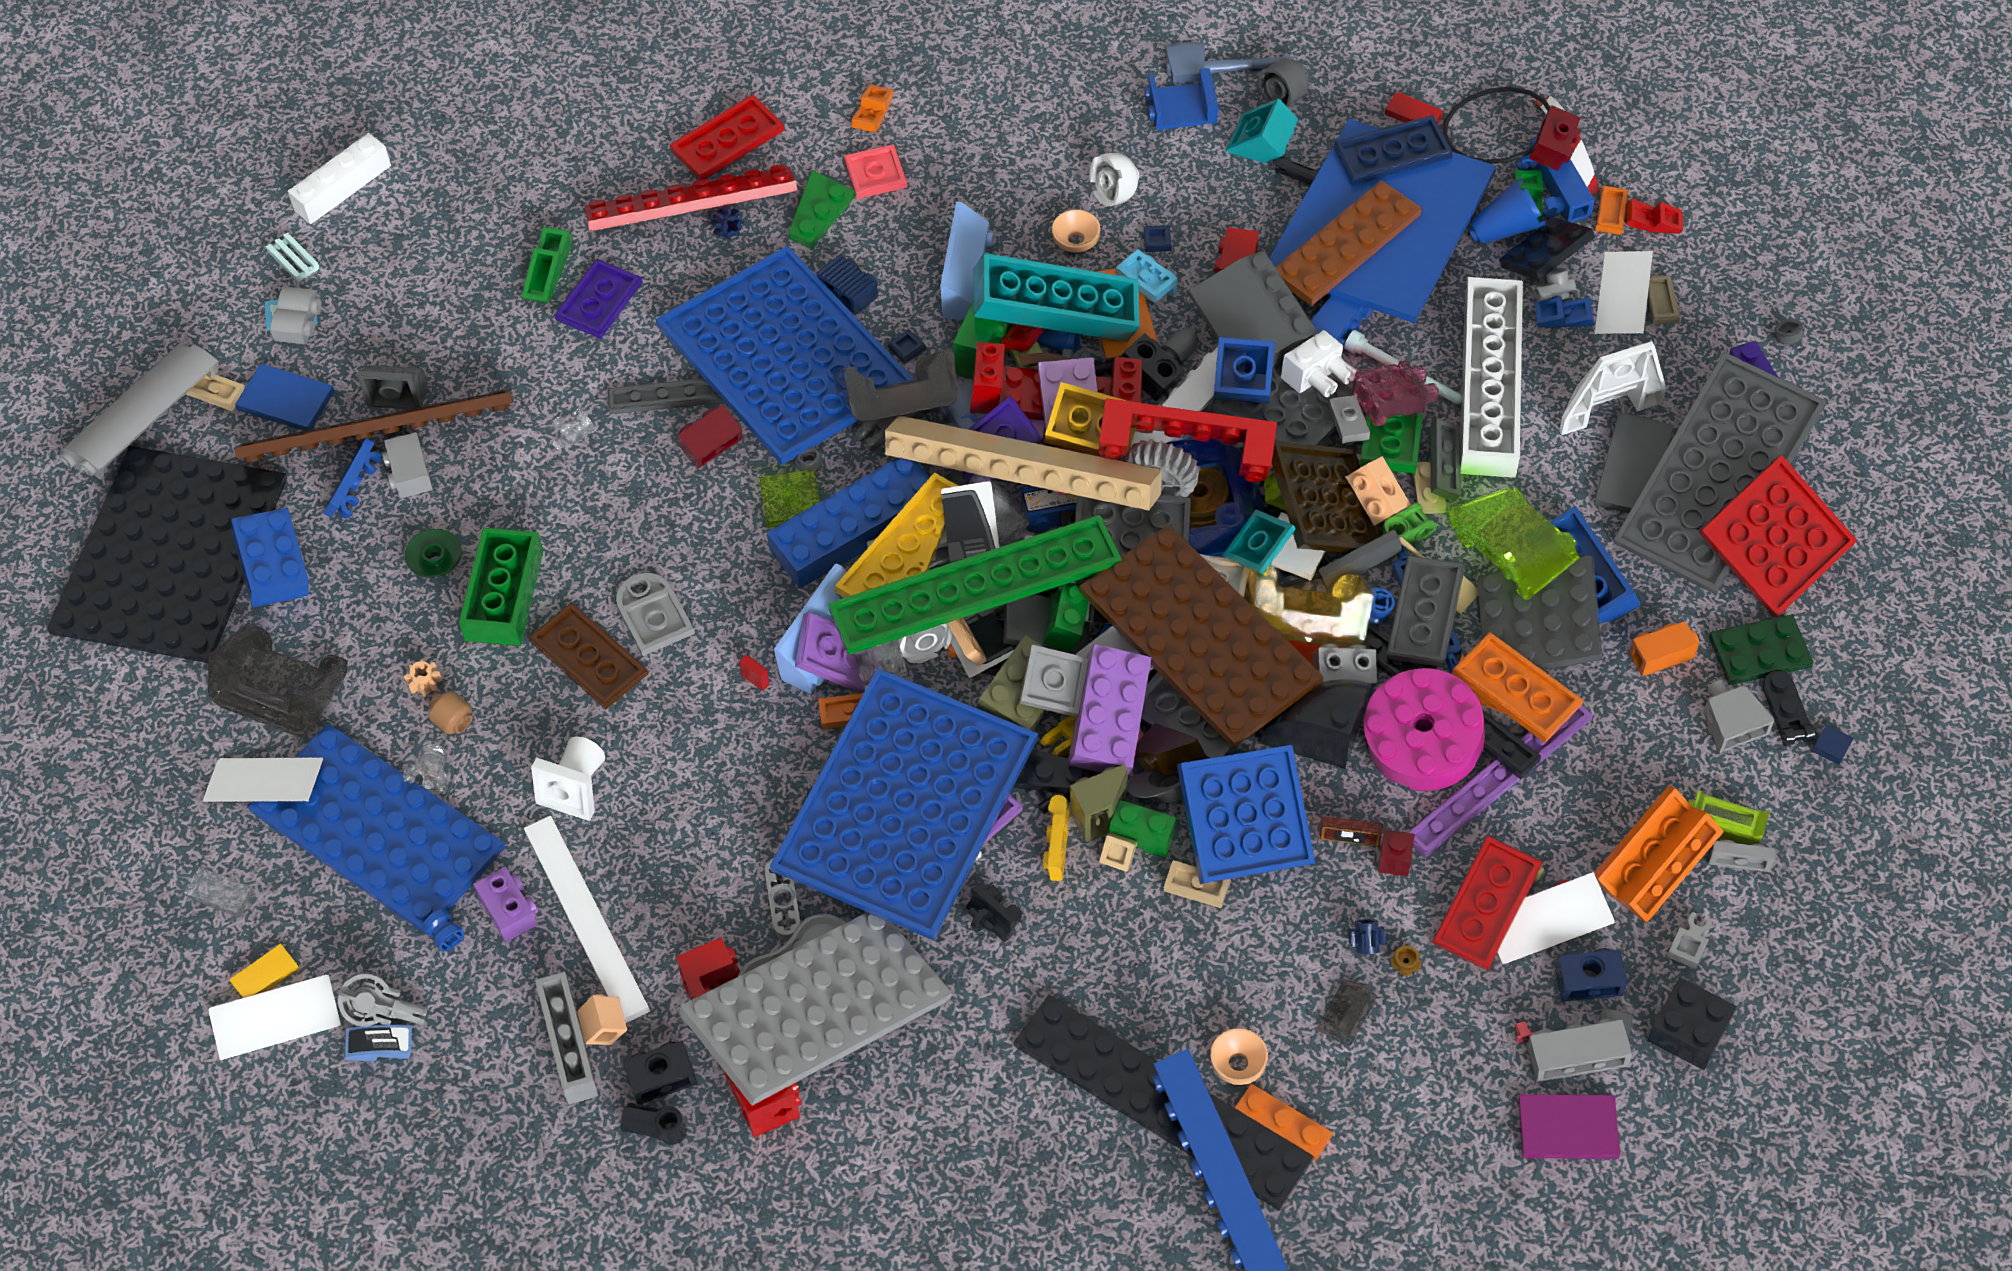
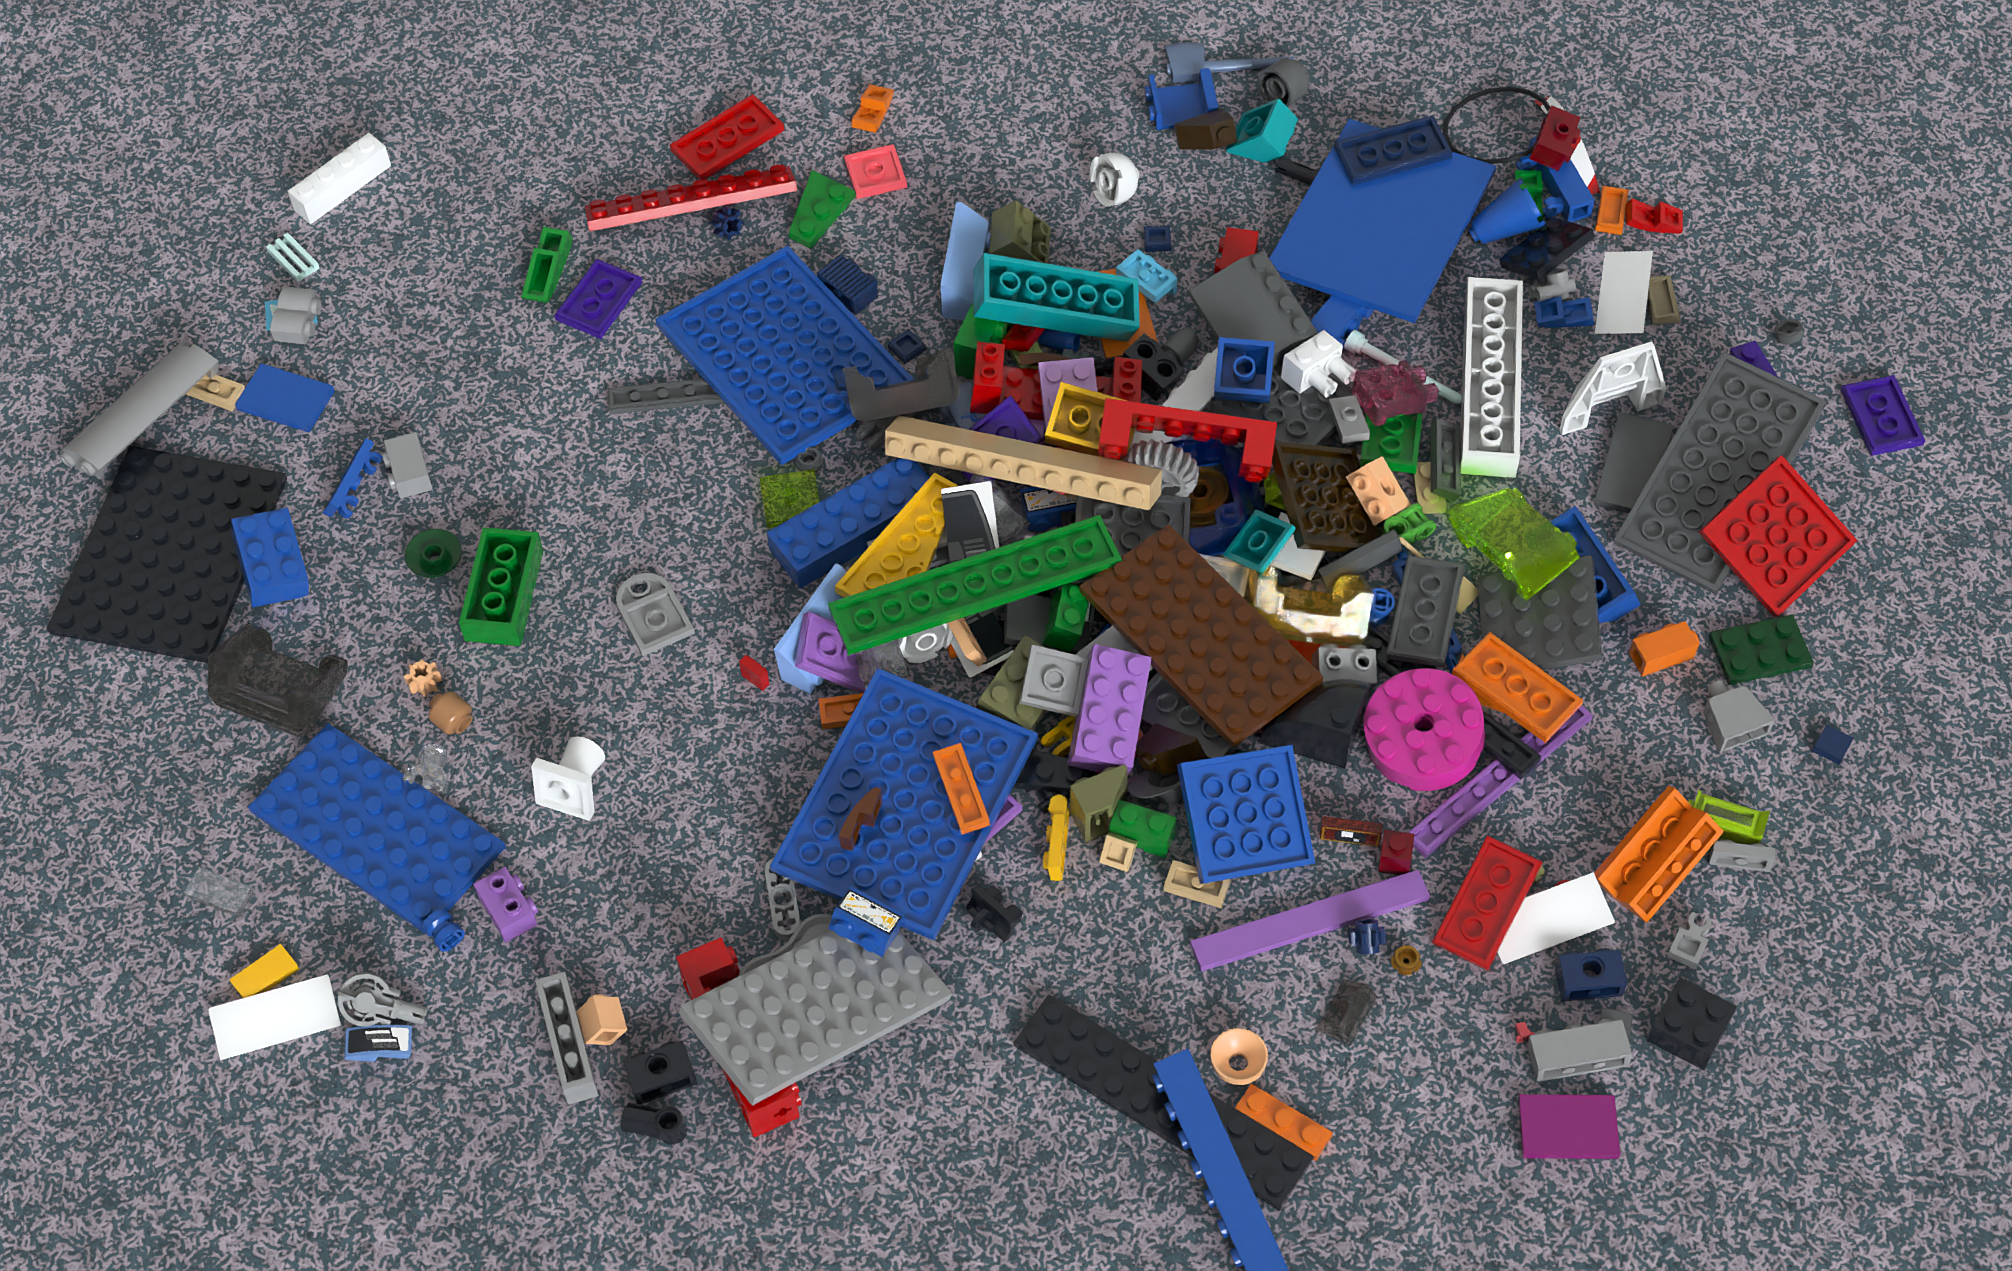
white sticker [203,758,323,802] -> none
reddish brown plate [234,389,514,462] -> none
dark grey slope [357,365,428,409] -> none
white tile [524,816,650,1023] -> none
reddish brown tile [528,602,649,710] -> none
clear piece [551,408,597,452] -> none
dark red brick [678,405,742,469] -> none
light nougat piece [1052,210,1100,253] -> none
dark orange plate [1275,180,1422,306] -> none
red tile [1385,92,1443,123] -> none
black plate [1763,671,1815,746] -> none
none -> brick [828,886,905,957]
none -> reddish brown slope [839,787,883,851]
none -> orange plate [932,743,990,835]
none -> olive slope [989,200,1051,264]
none -> dark brown slope [1174,108,1237,150]
none -> medium lavender tile [1190,870,1430,972]
none -> dark purple tile [1840,375,1925,456]

